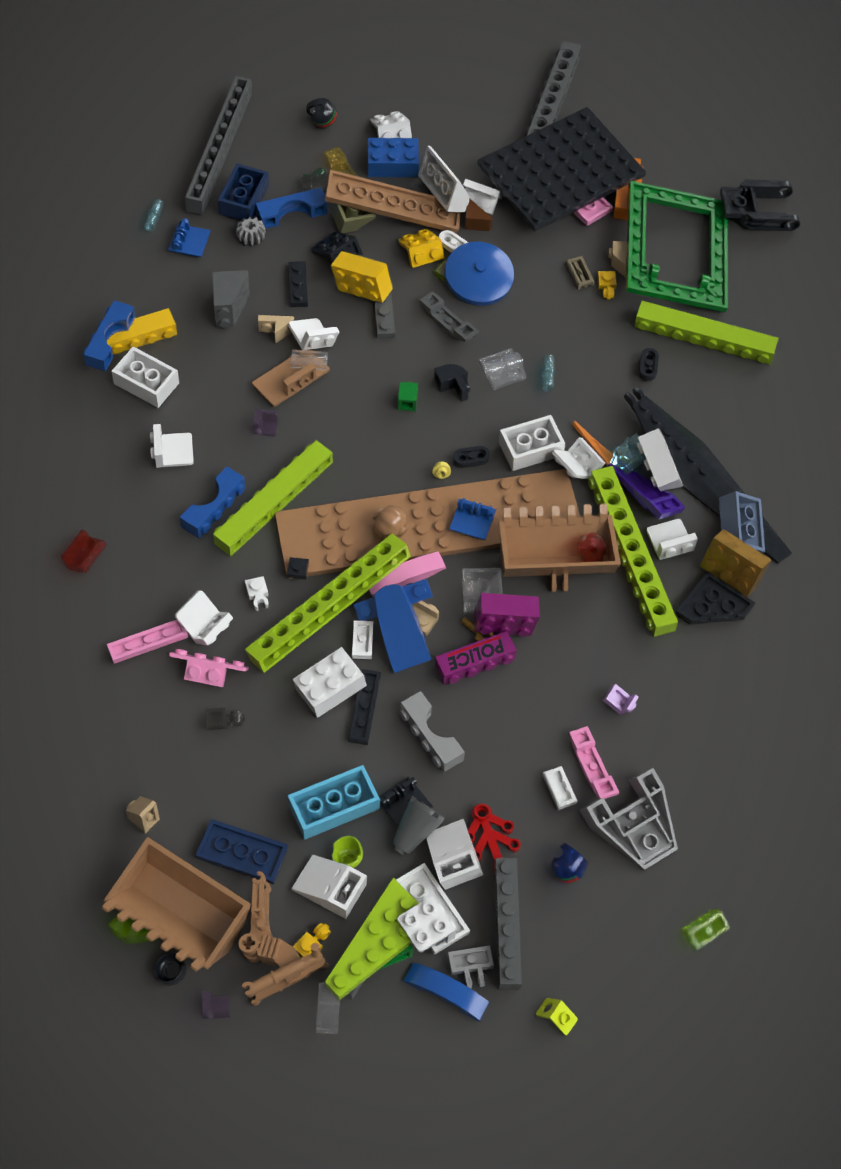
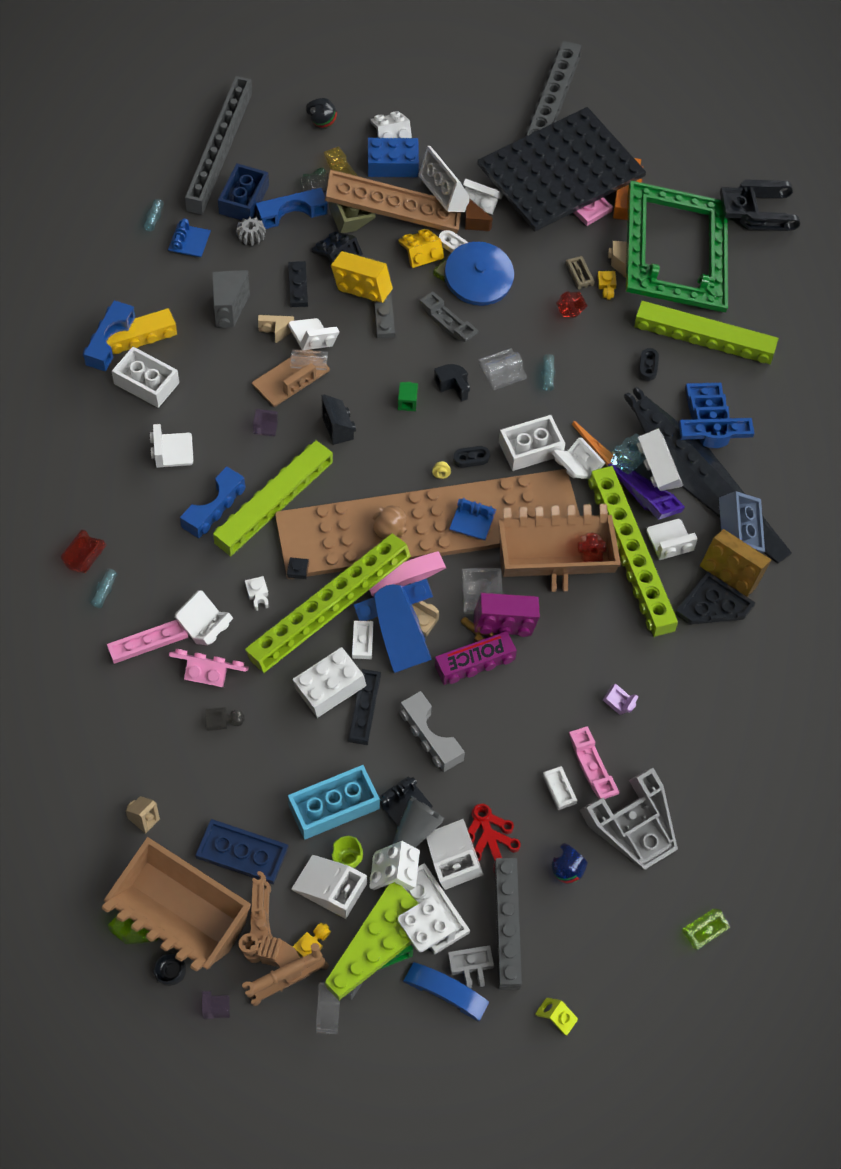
none -> clear light blue pin [91,569,118,608]
none -> black slope [321,394,356,445]
none -> white bracket [369,841,420,890]
none -> clear red brick [556,291,588,318]
none -> blue slope [679,383,755,448]

